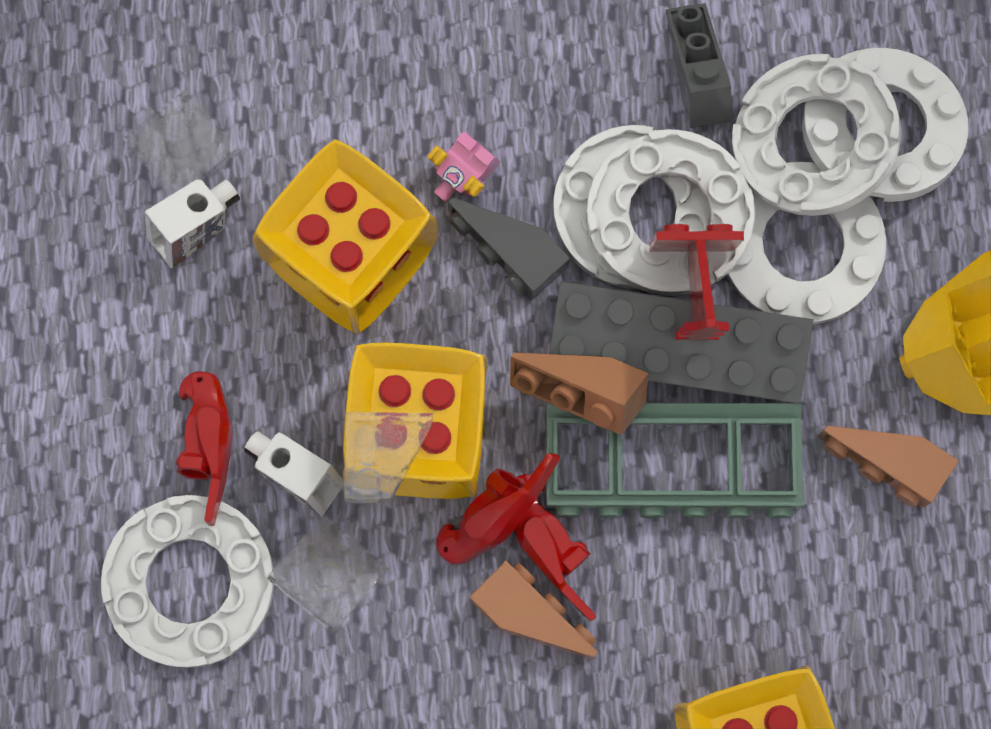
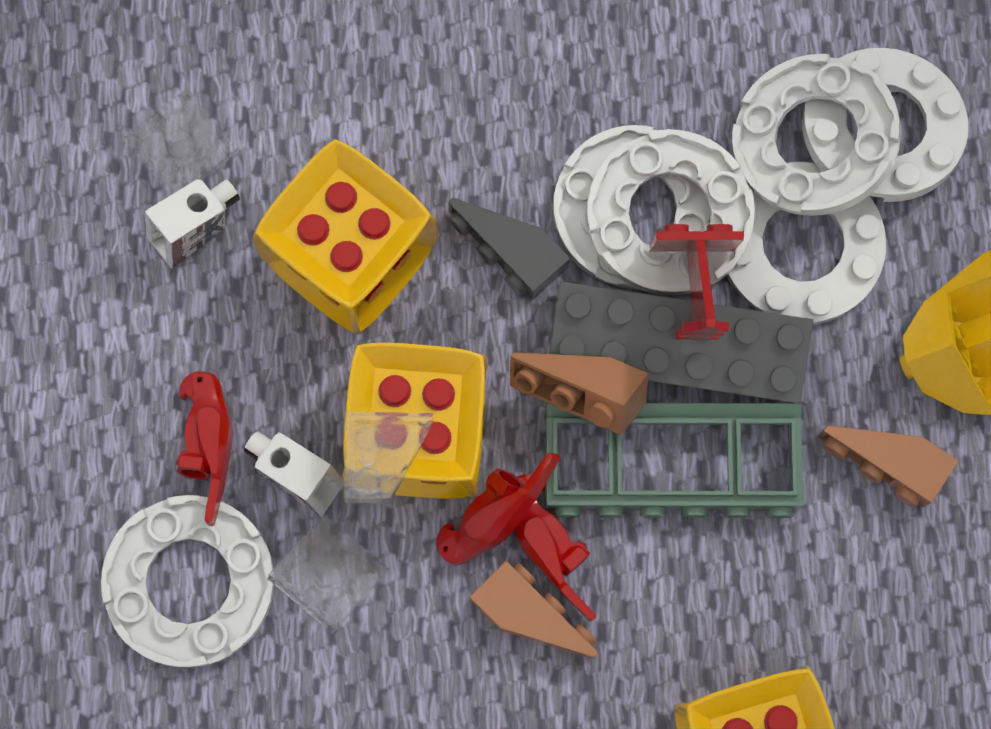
bright pink piece [427,131,501,202] -> none
dark grey slope [666,3,731,128] -> none

